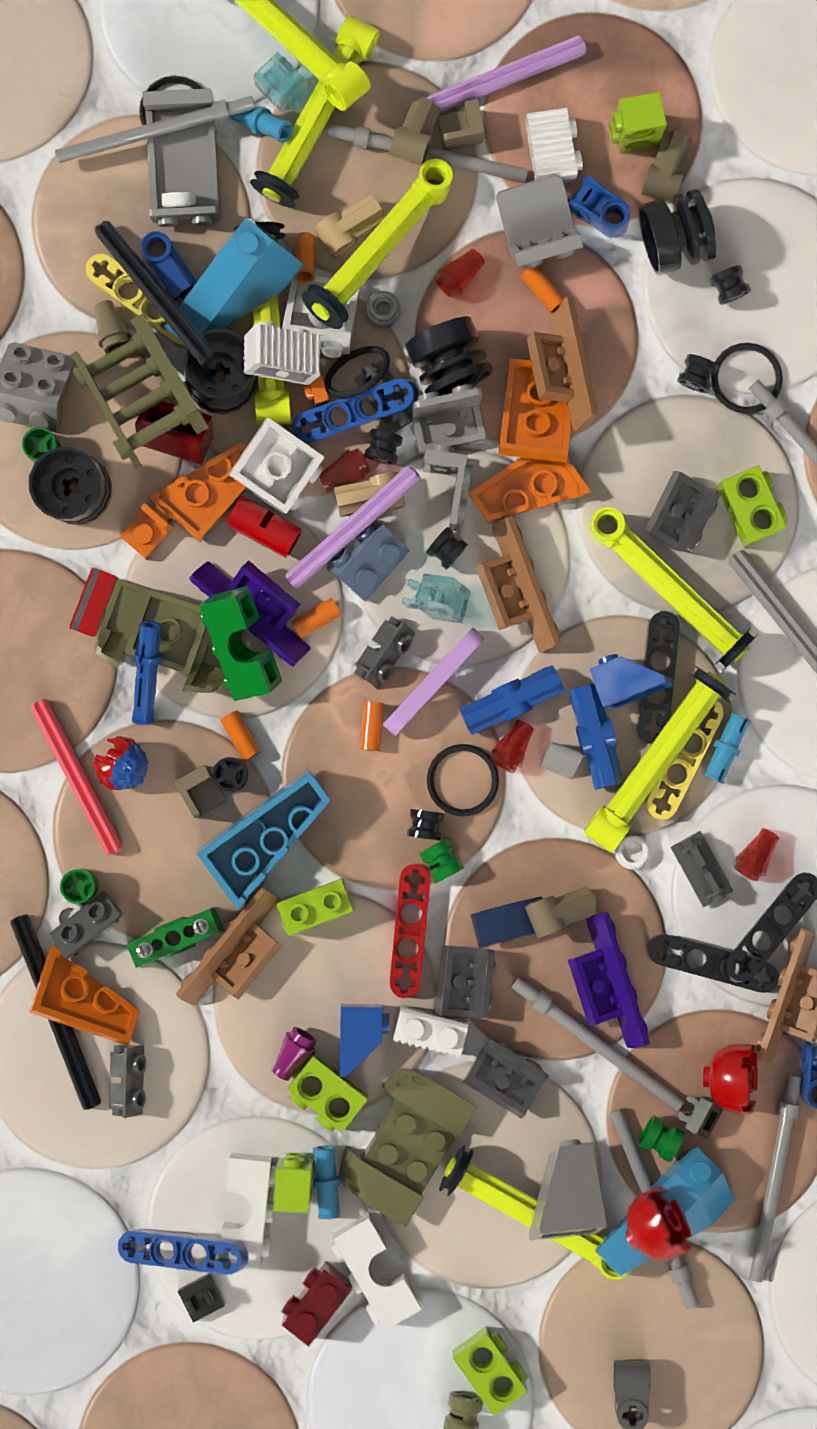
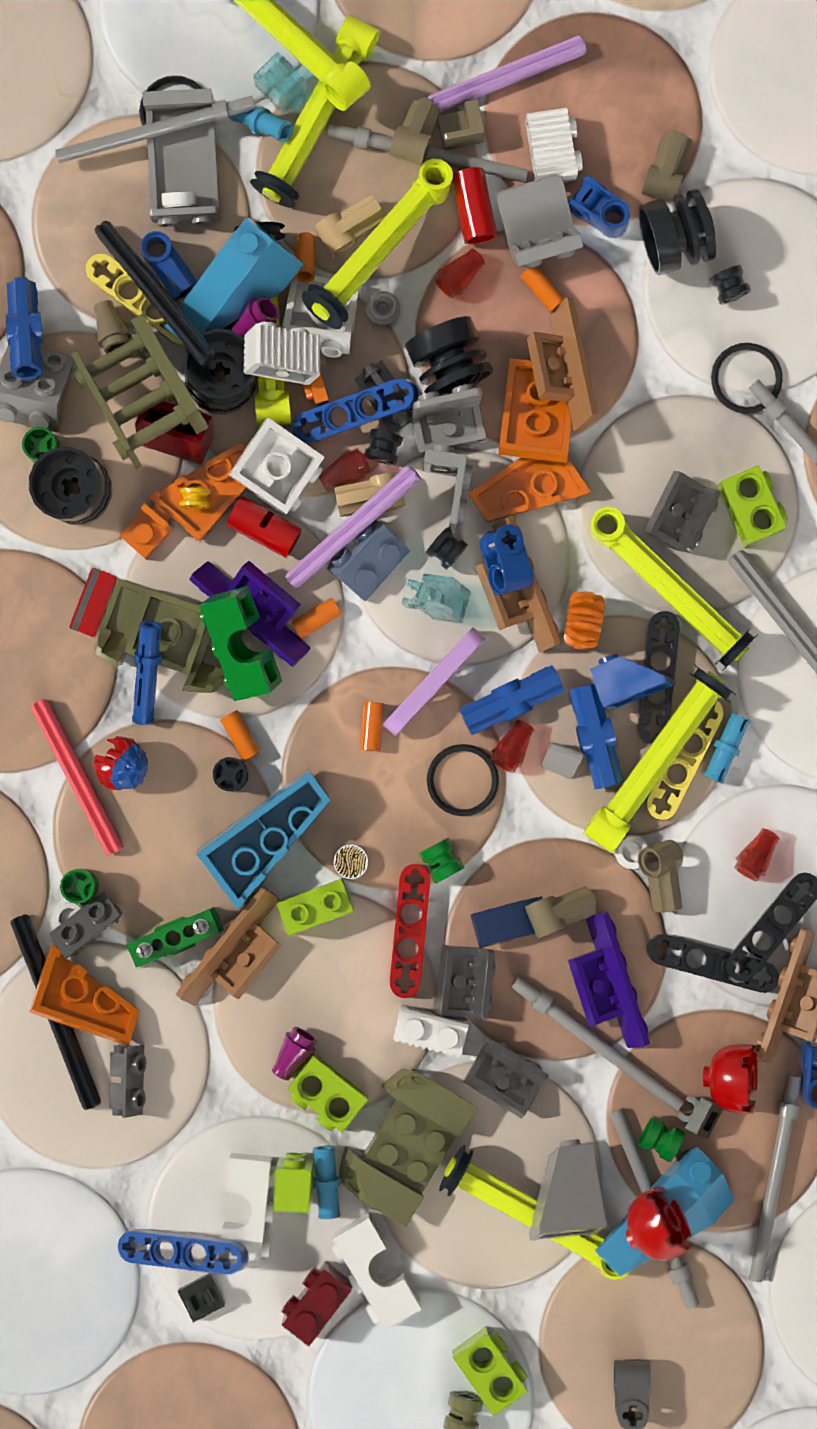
dark tan panel [174,765,226,818] -> none
black tyre [324,346,390,399] -> none
blue slope [339,1004,389,1077] -> none
dark grey hinge [354,616,415,689] -> none
black wheel [407,809,444,841] -> none
lime brick [609,92,667,153] -> none
dark grey hinge [670,831,733,907] -> none
black wheel [677,354,719,393] -> none
none -> blue piece [6,277,43,380]
none -> yellow bush [179,488,210,509]
none -> magenta cone [232,297,279,337]
none -> tile [334,844,368,879]
none -> red pin [452,167,498,245]
none -> blue piece [480,524,534,595]
none -> orange gear [563,591,605,650]
none -> dark tan piece [638,839,683,913]

